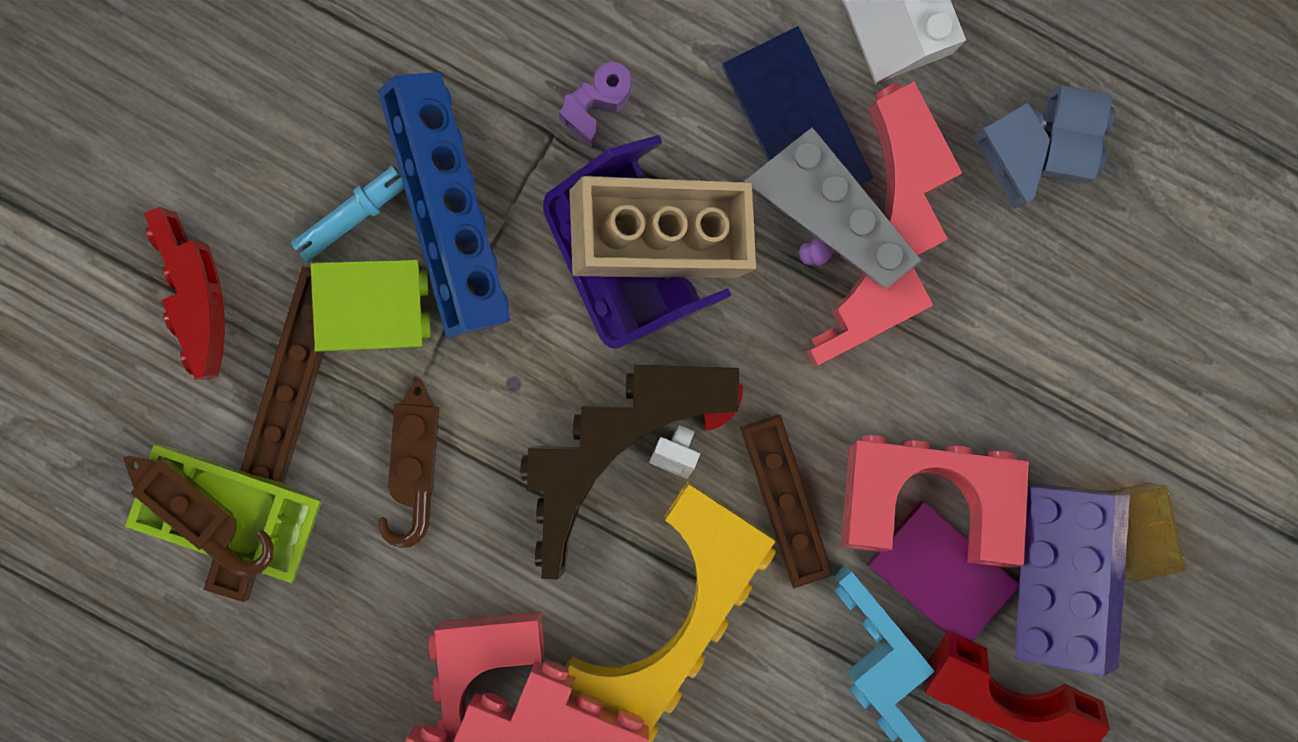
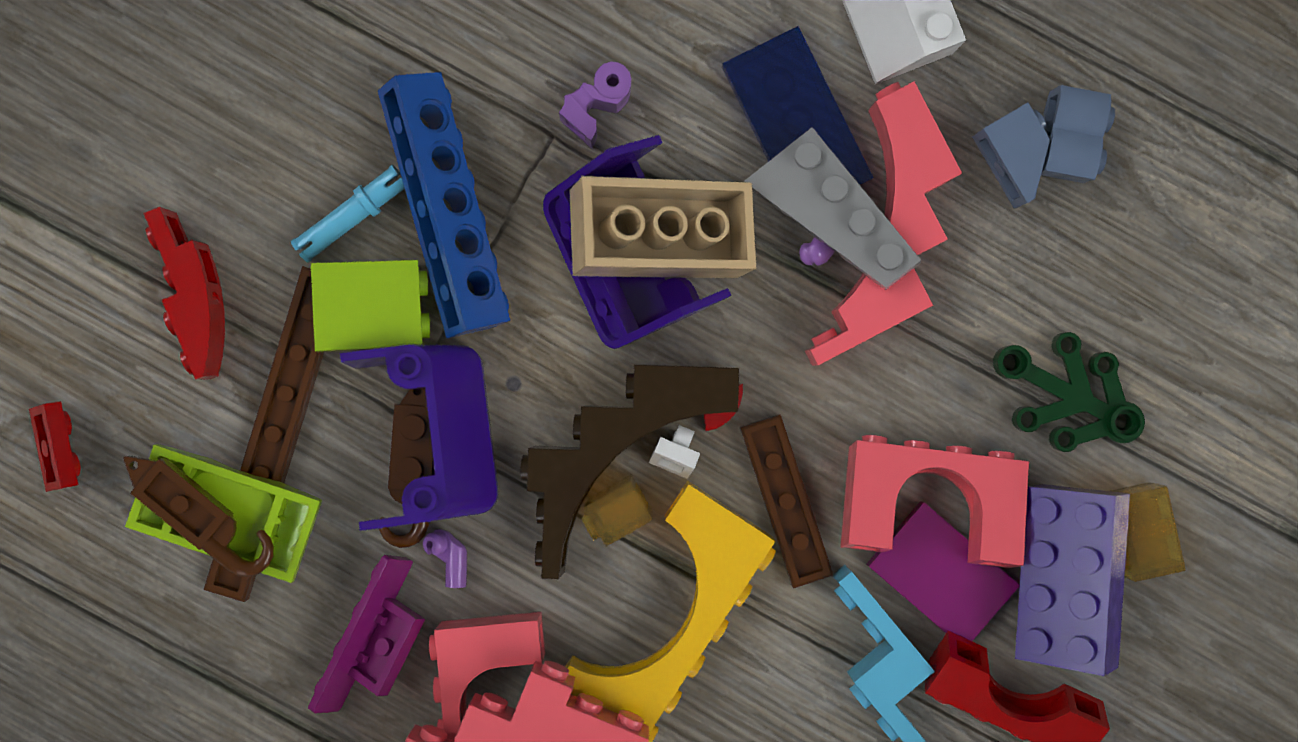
none -> red plate [29,401,81,492]
none -> magenta bracket [308,555,425,714]
none -> dark purple windscreen [340,345,499,531]
none -> medium lavender arm [423,529,467,588]
none -> clear yellow brick [582,474,653,547]
none -> dark green plant [993,332,1145,452]

